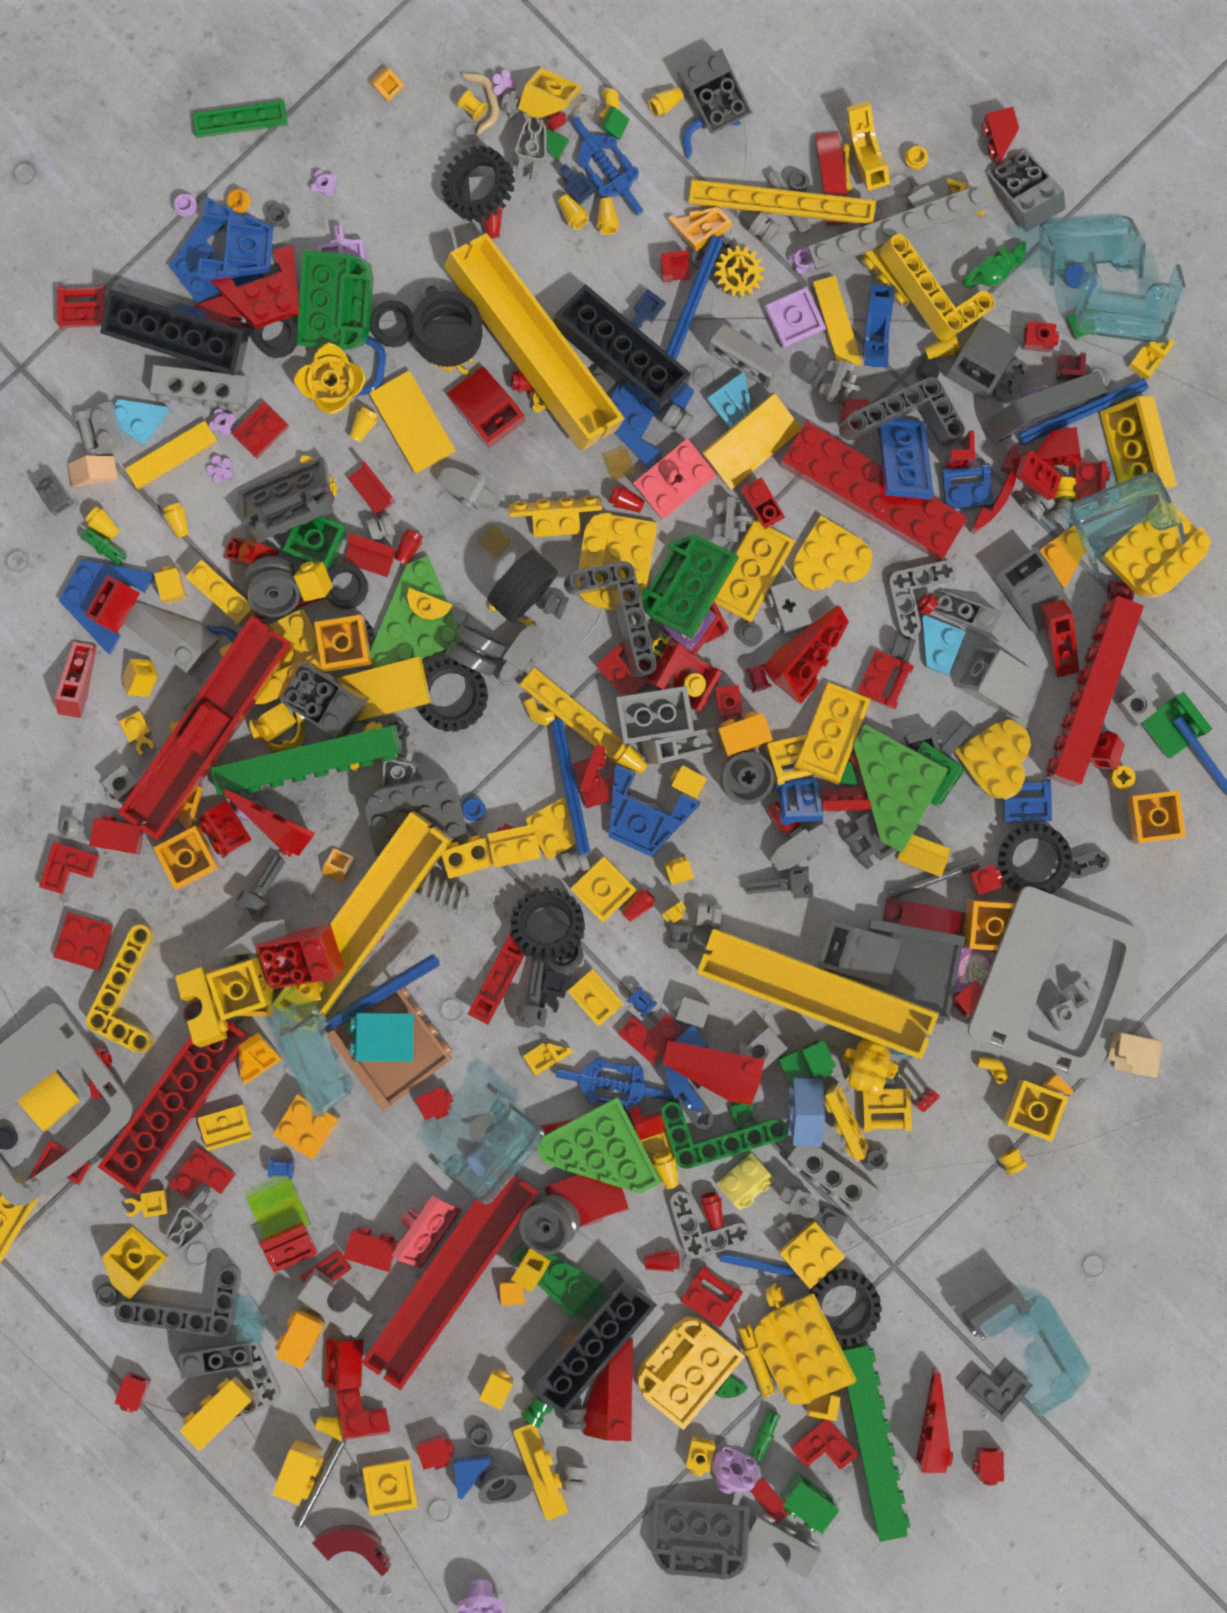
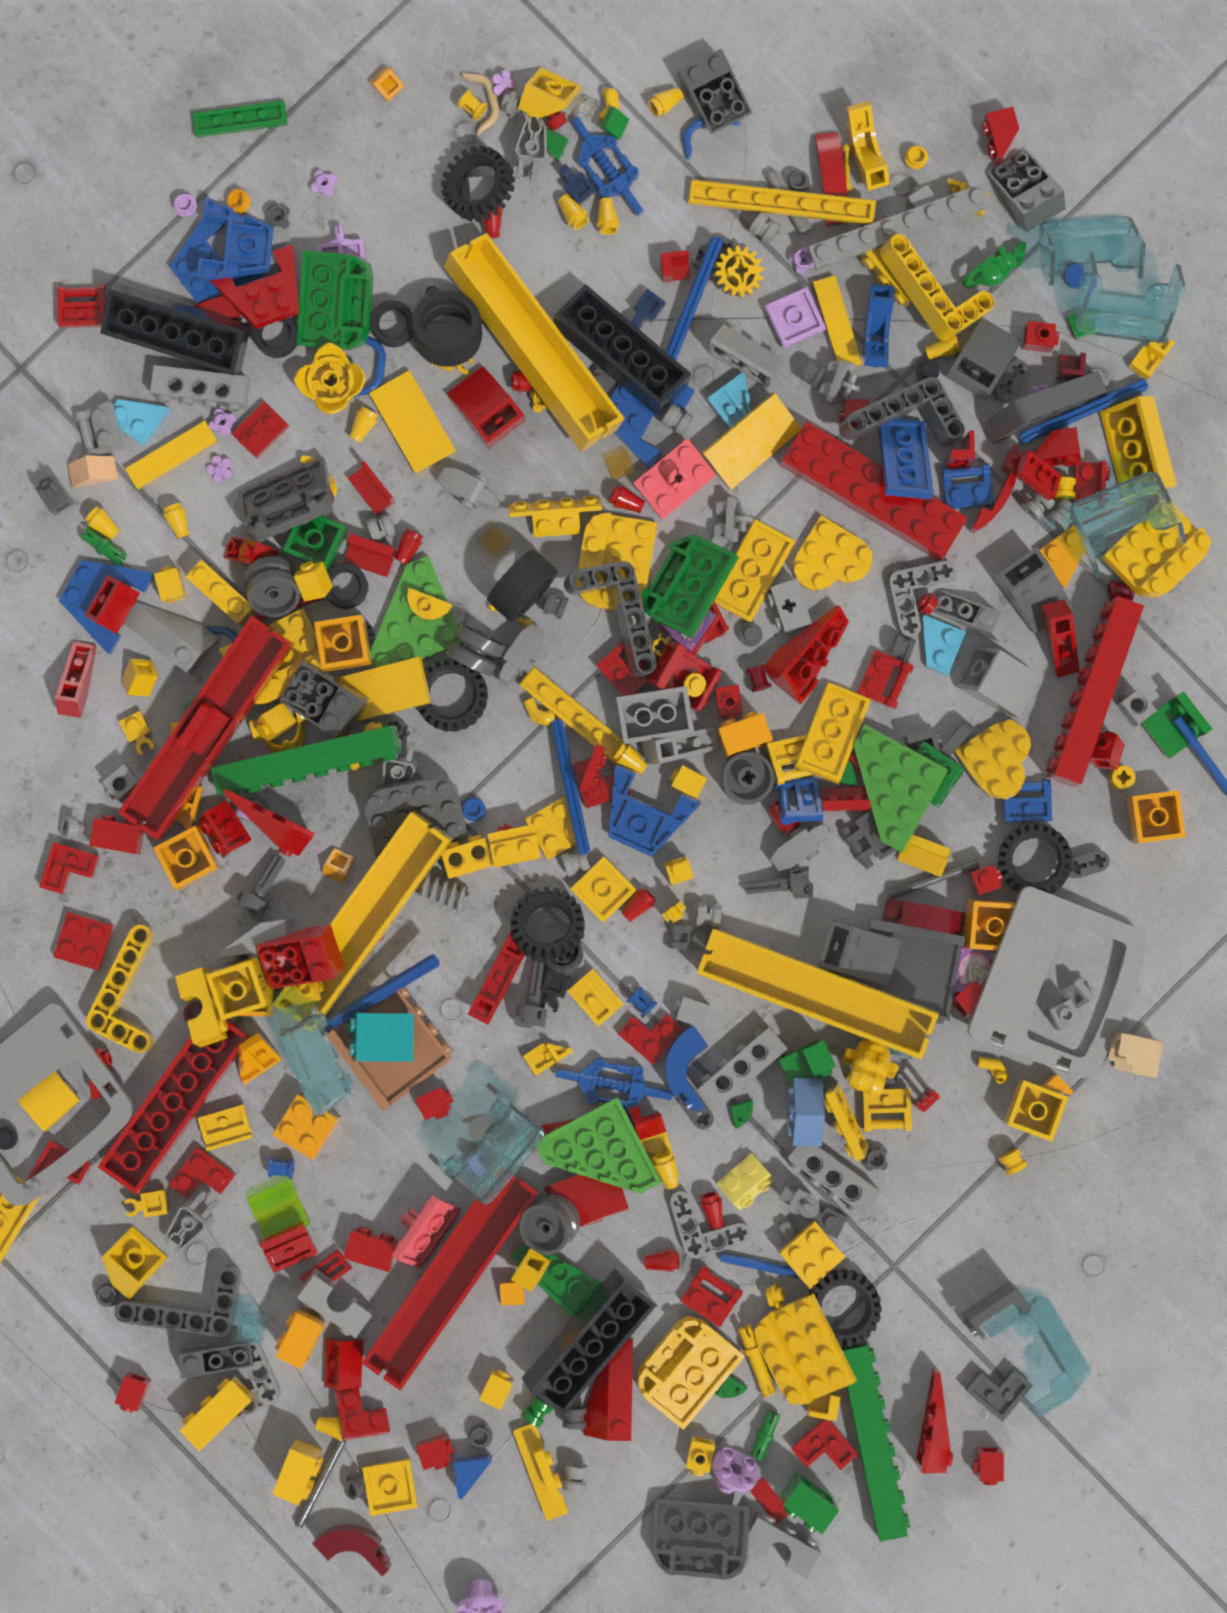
dark grey piece [478,1467,534,1504] -> none
green beam [661,1100,788,1169] -> none
red wedge [662,1040,764,1105] -> none
light orange wing [668,207,733,252] -> none
red slope [740,477,785,529] -> none

